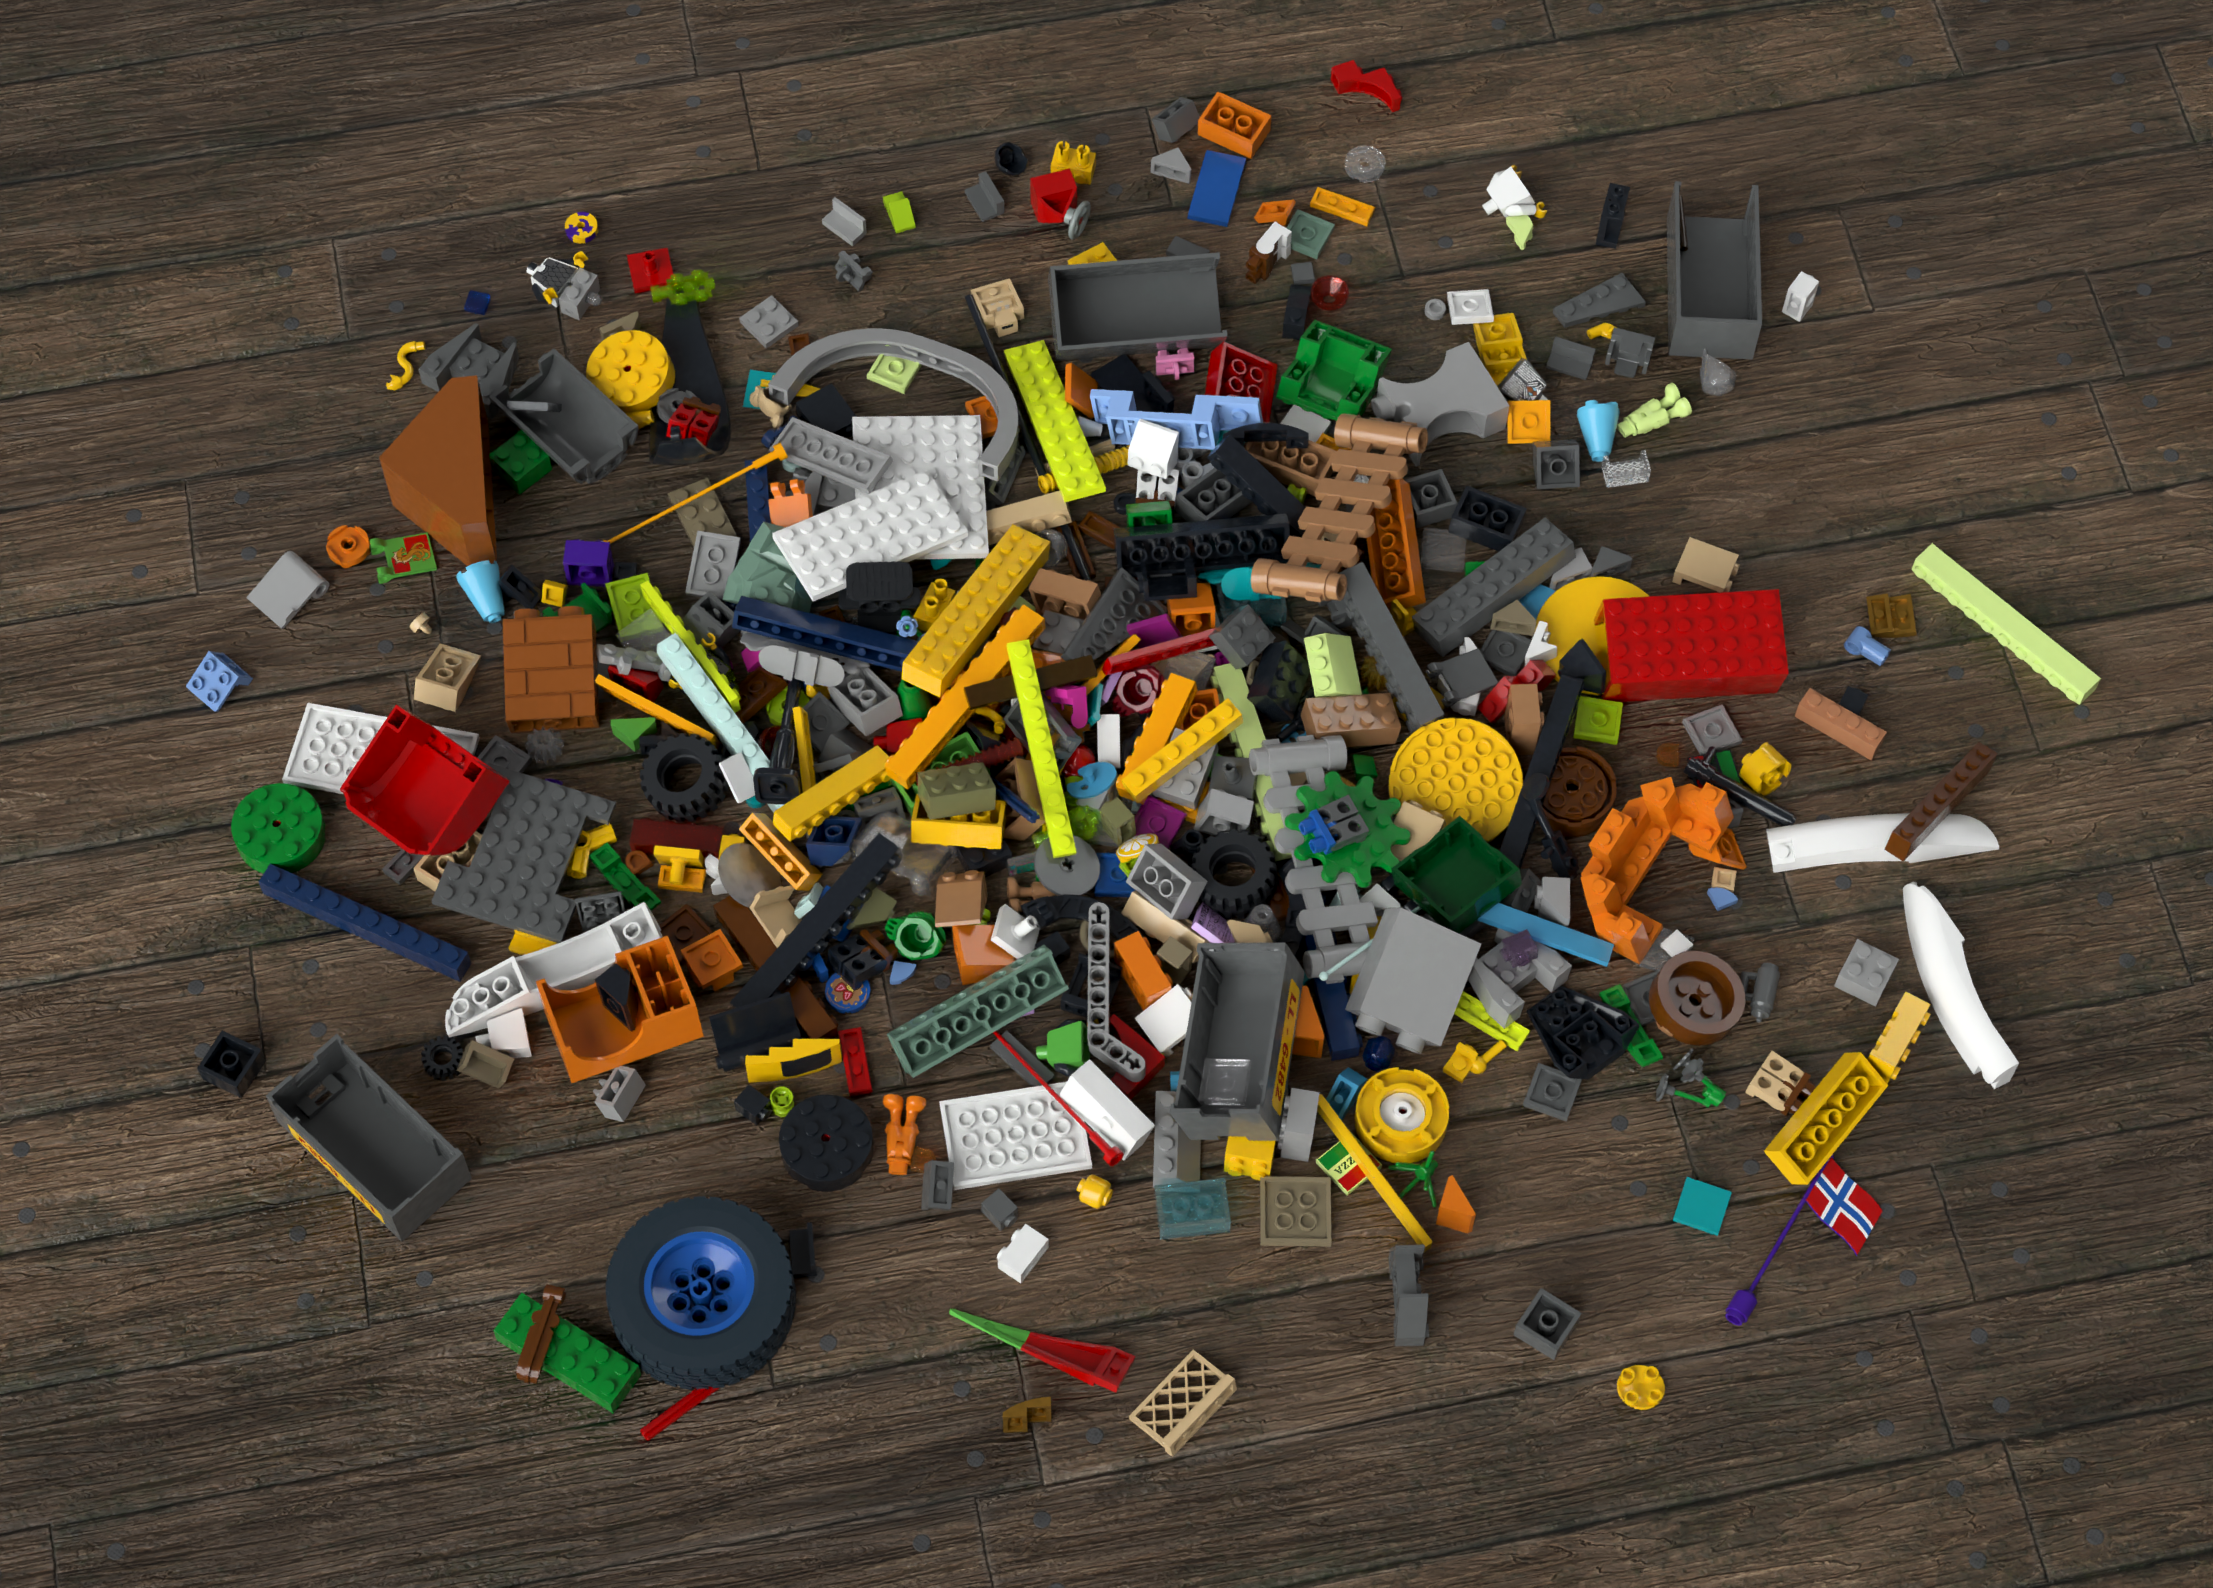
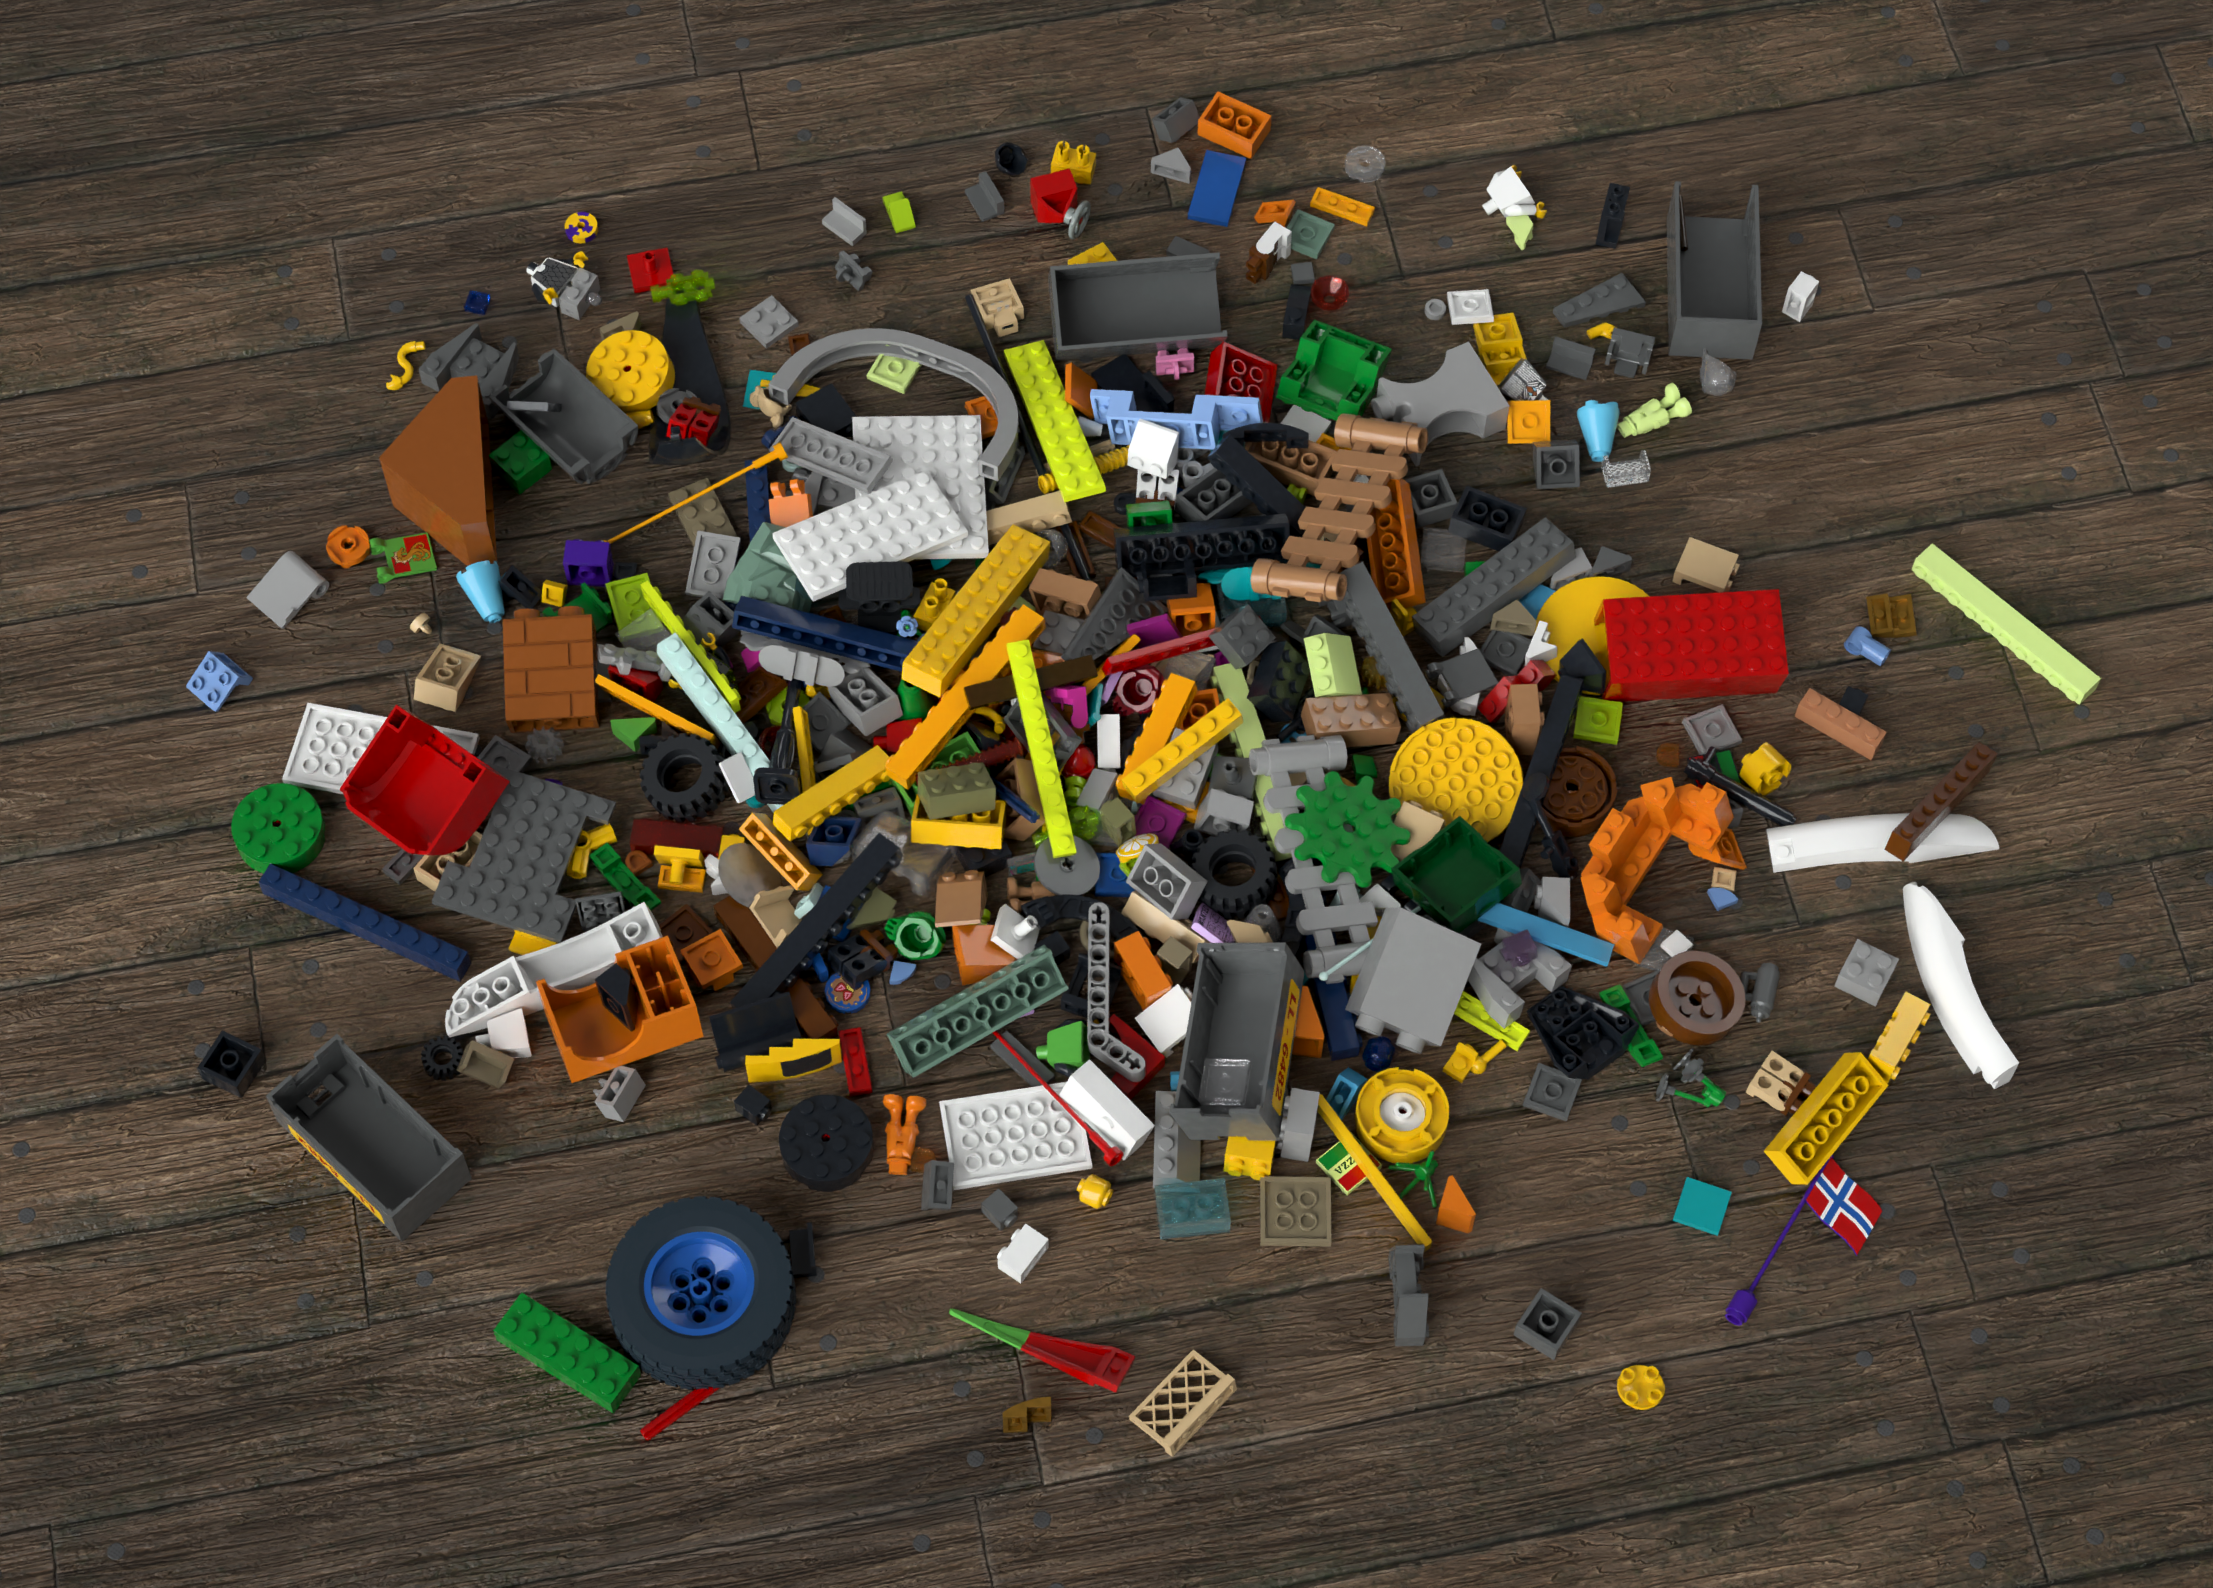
reddish brown piece [516,1284,566,1384] -> none
lime wheel [770,1087,795,1117] -> none
dark azure piece [1066,762,1117,799] -> none
dark grey hips [1298,795,1369,855] -> none
red arch [1331,60,1402,112] -> none

